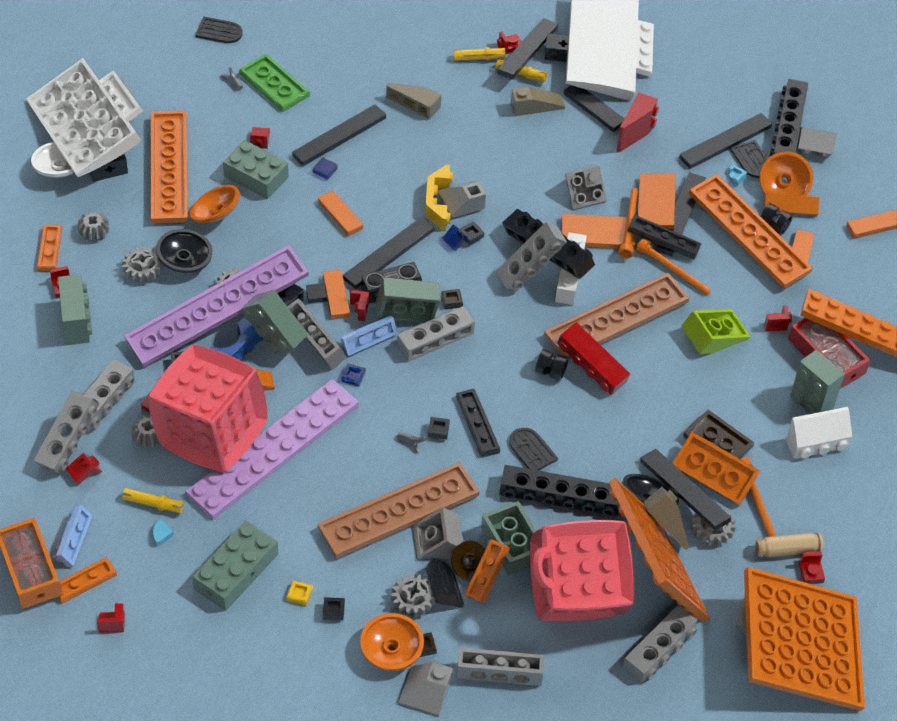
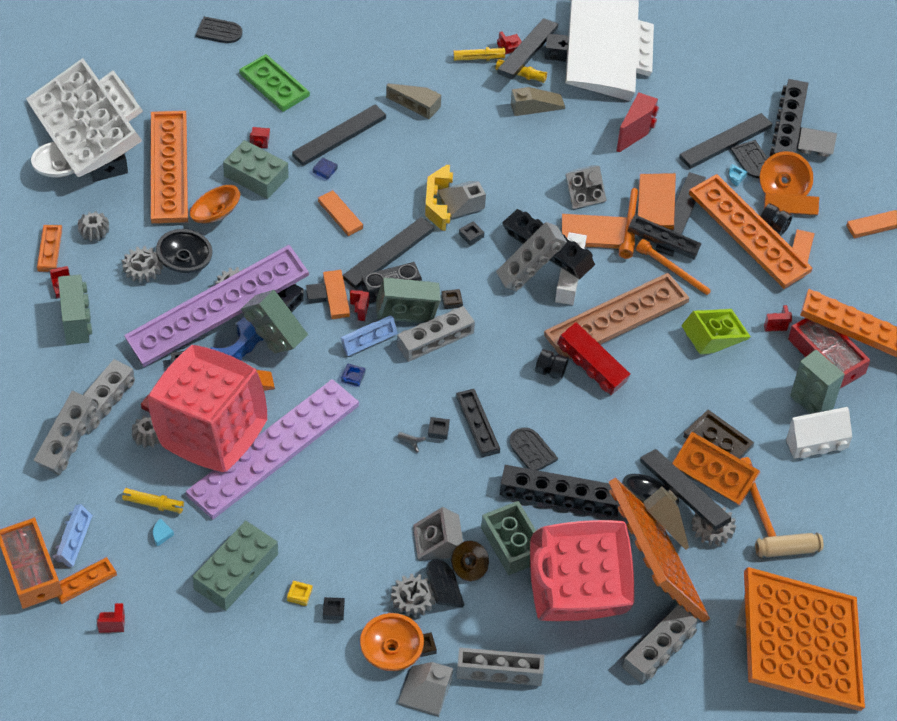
red bracket [66,452,102,484] -> none
flat silver bar [221,67,243,91] -> none
light grey brick [287,298,347,369] -> none
nougat plate [318,462,479,559] -> none
clear blue tile [442,224,467,251] -> none
orange tile [465,539,510,604] -> none
black tile [564,85,624,132] -> none
red bracket [799,551,825,584] -> none

